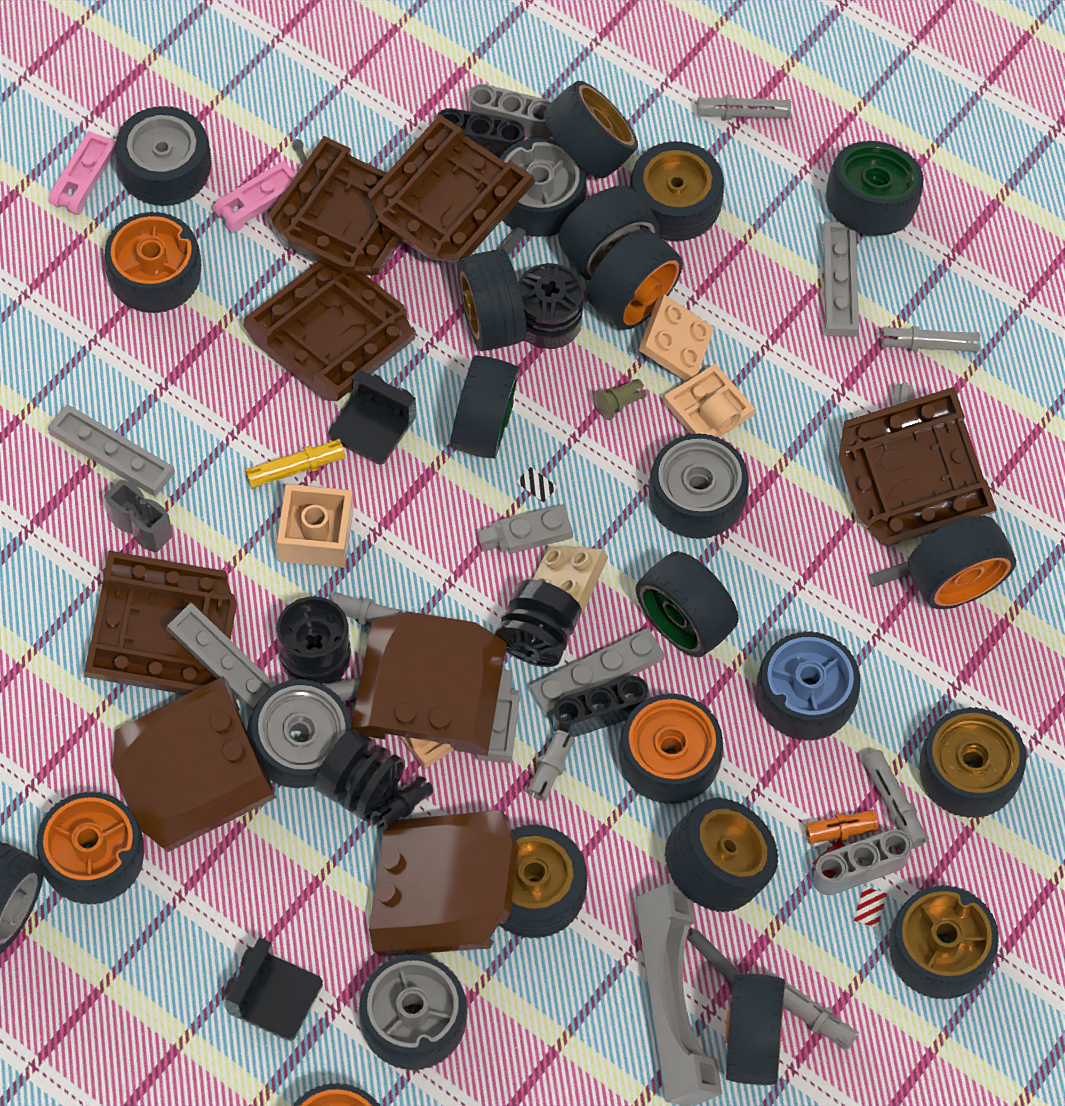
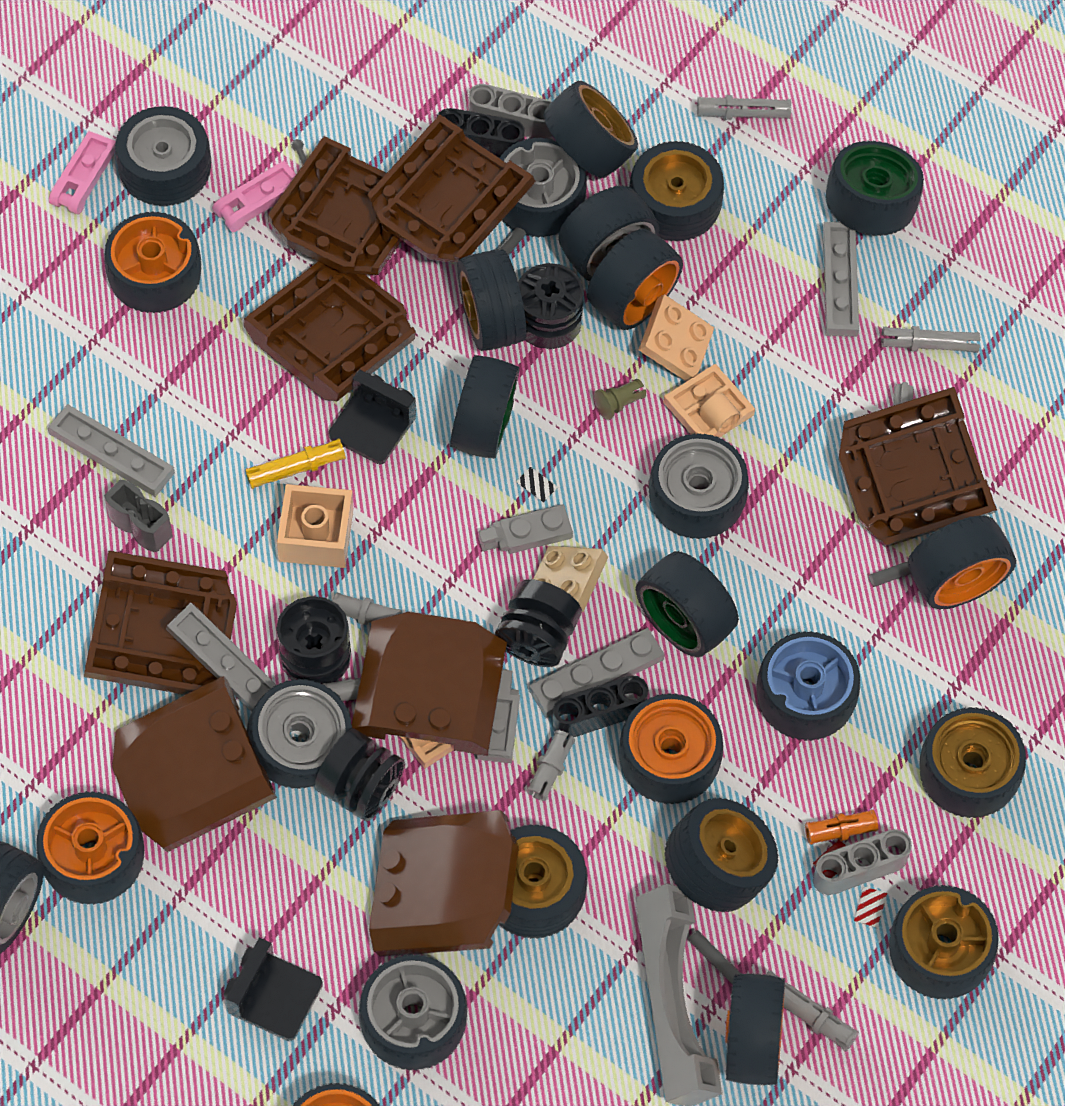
black pin [370,776,433,831] -> none
light grey pin [862,750,929,849] -> none

